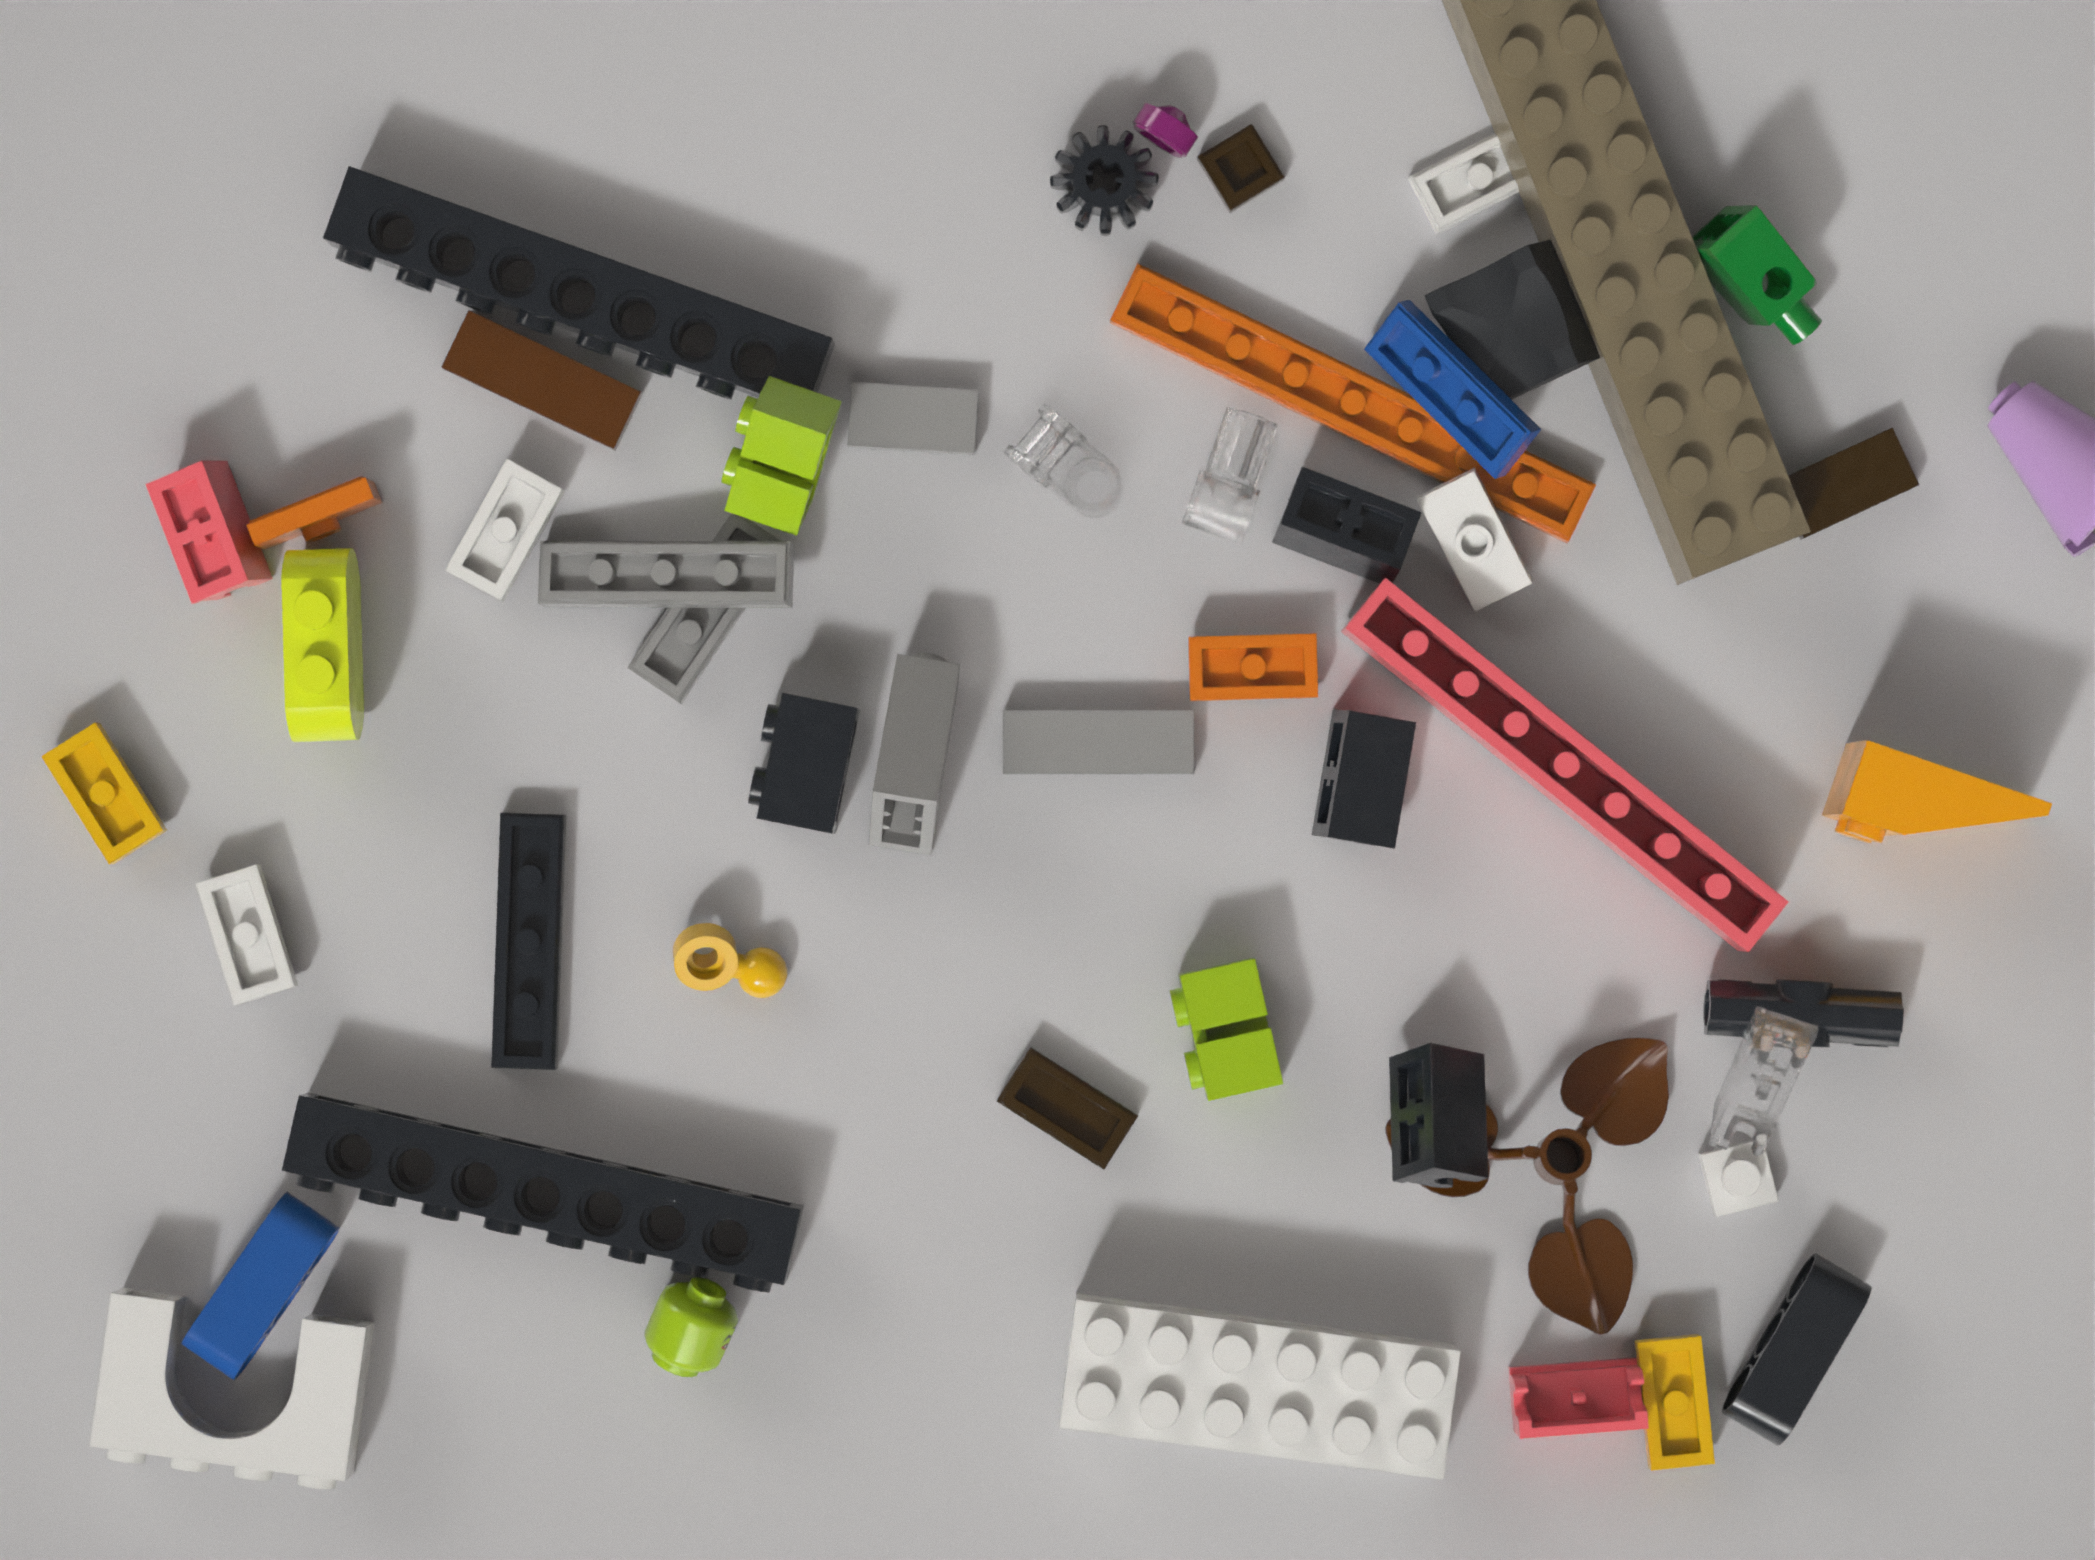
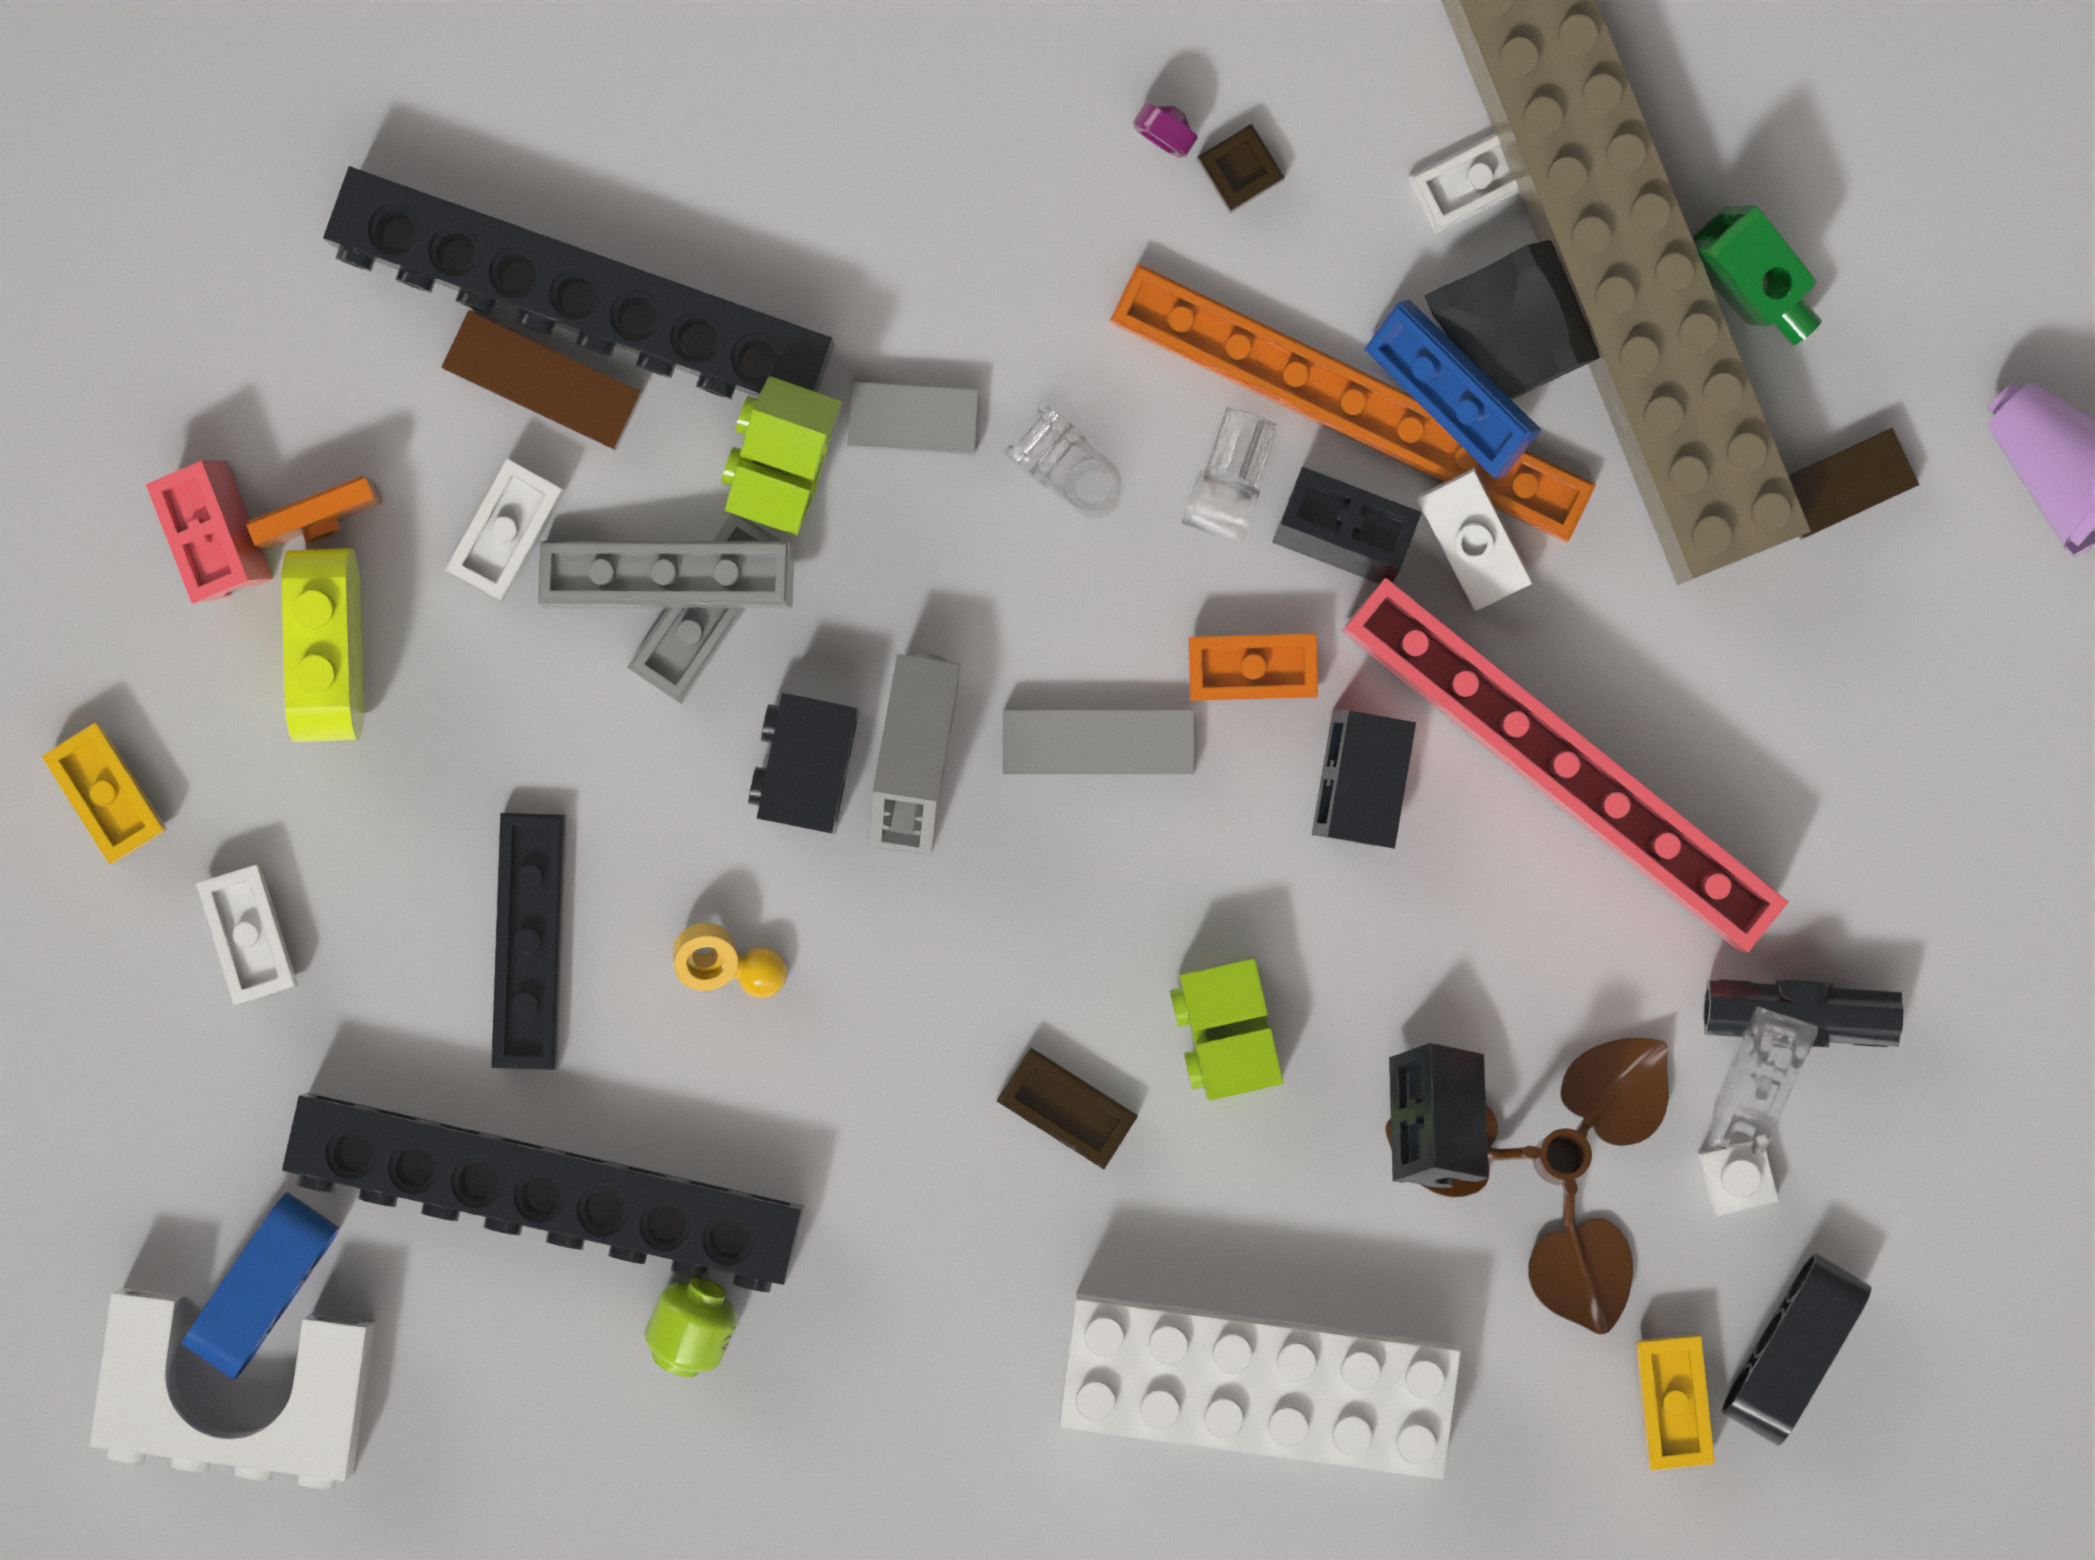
black gear [1050,125,1159,236] -> none
coral hinge [1508,1357,1649,1439] -> none
light orange slope [1822,740,2052,844] -> none

